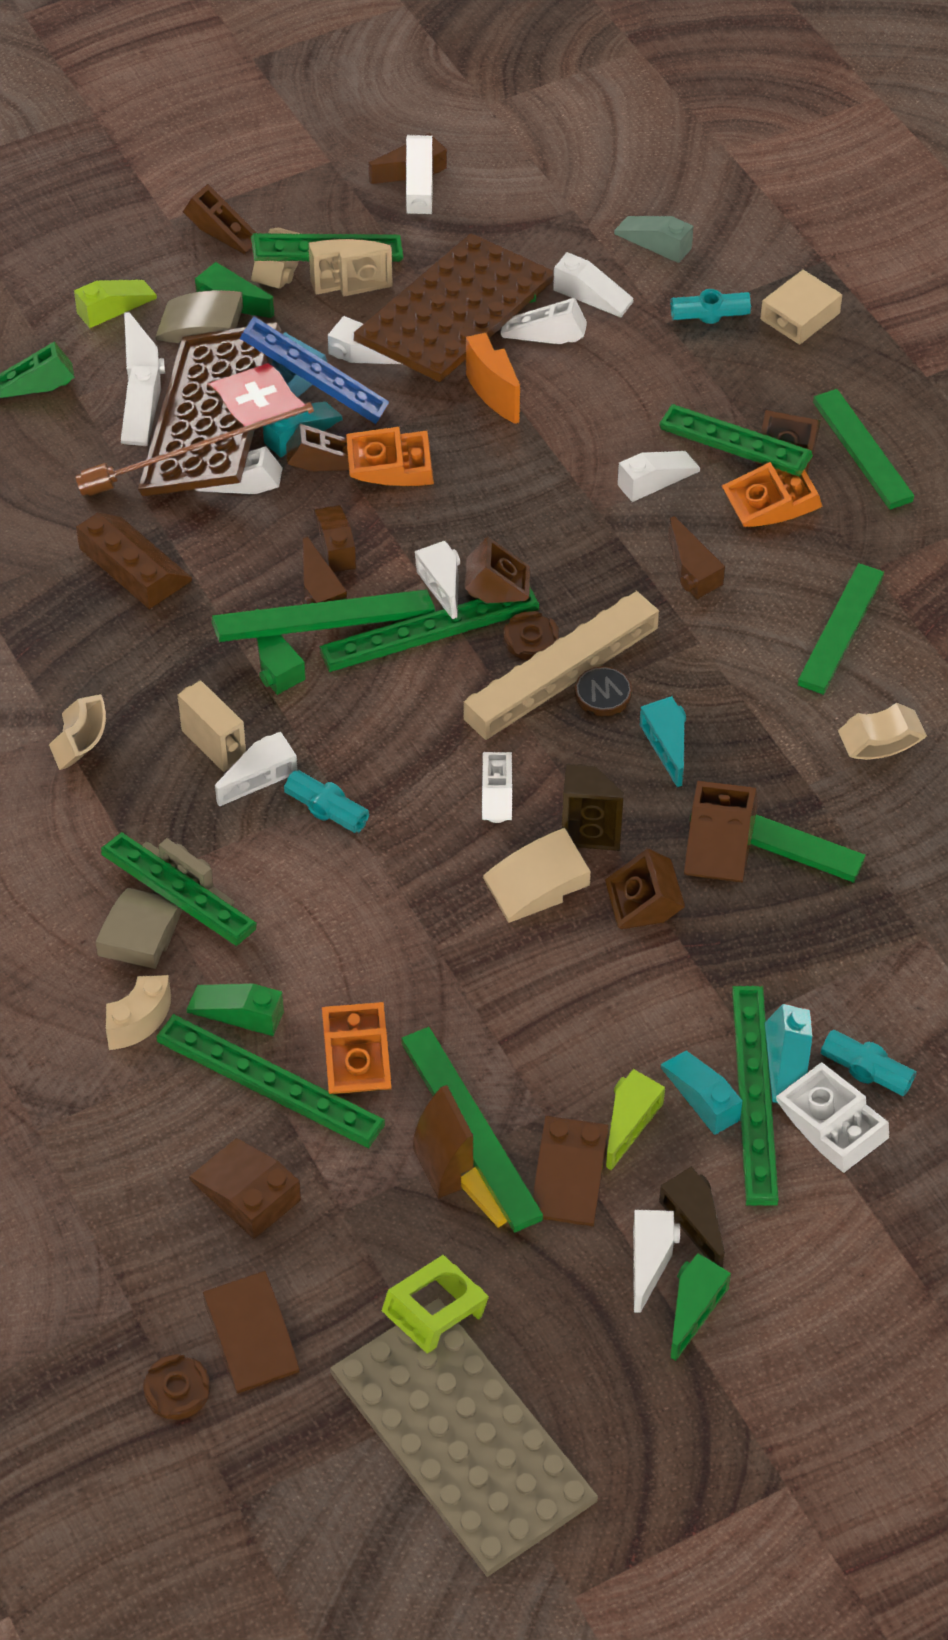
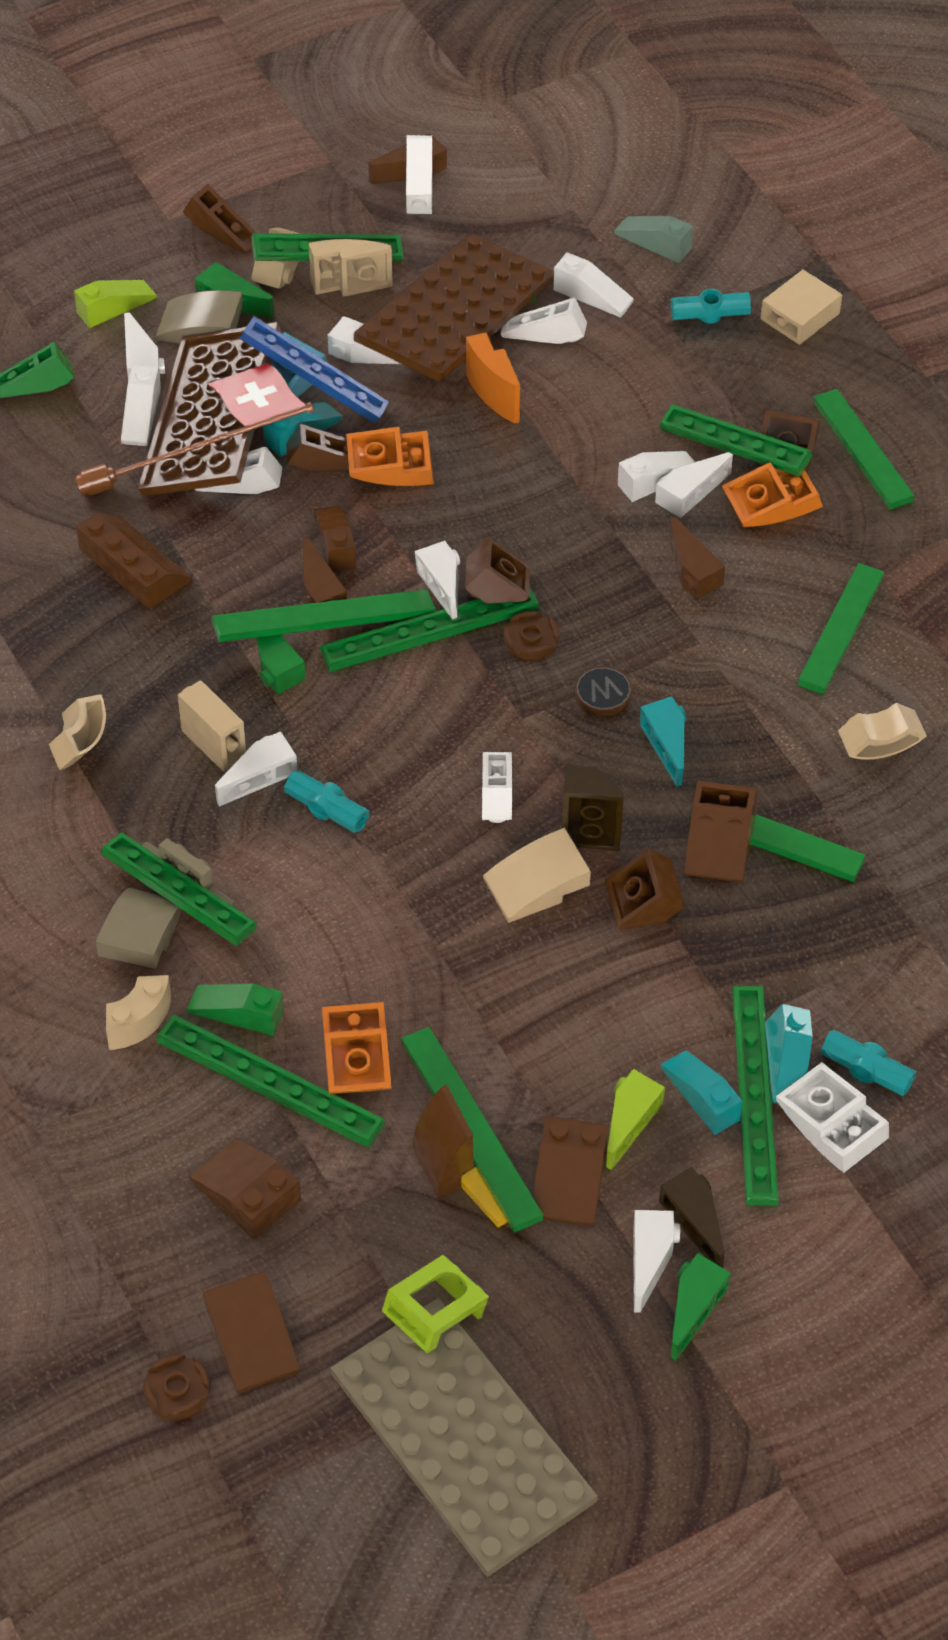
tan brick [464,591,659,740] -> none
none -> white slope [655,452,733,518]

